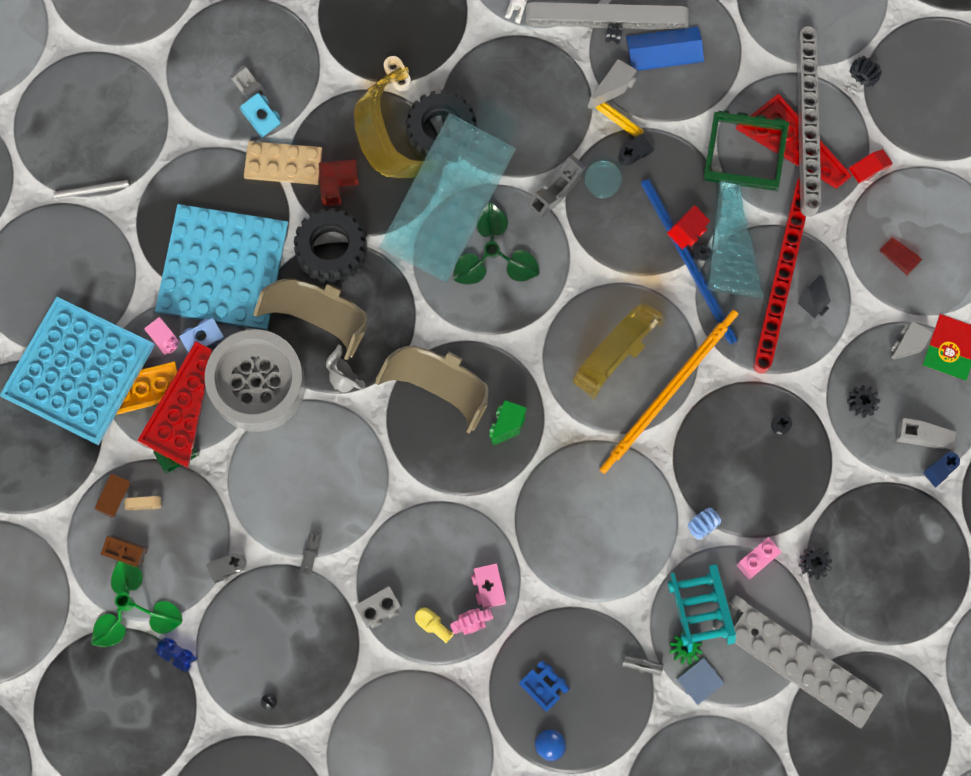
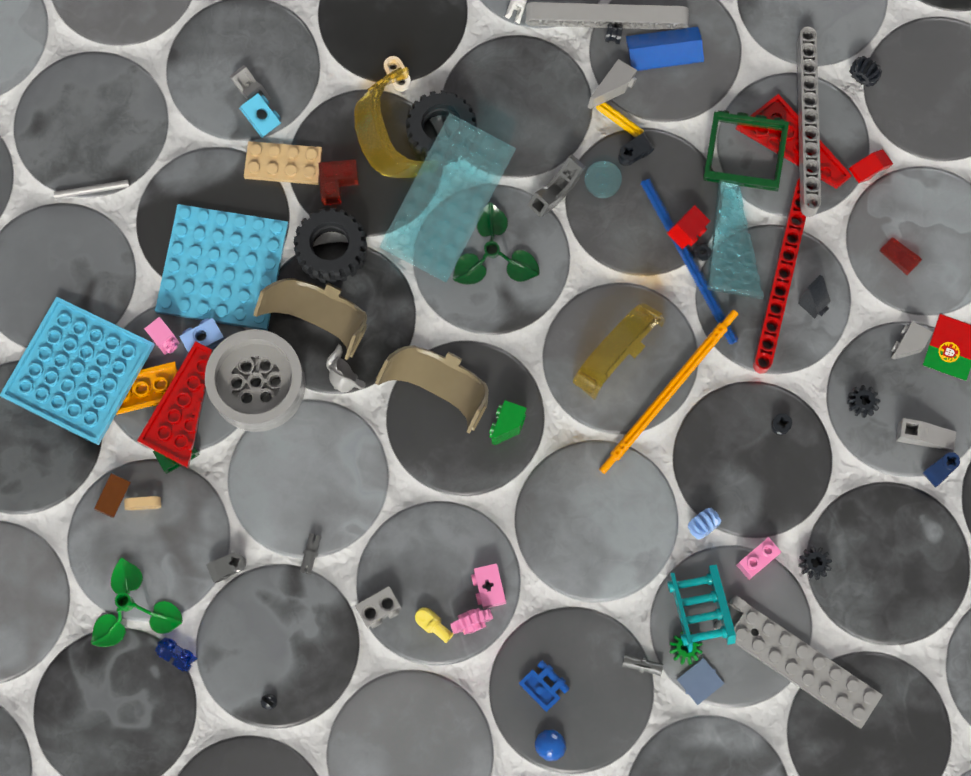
reddish brown hinge [100,535,149,567] -> none

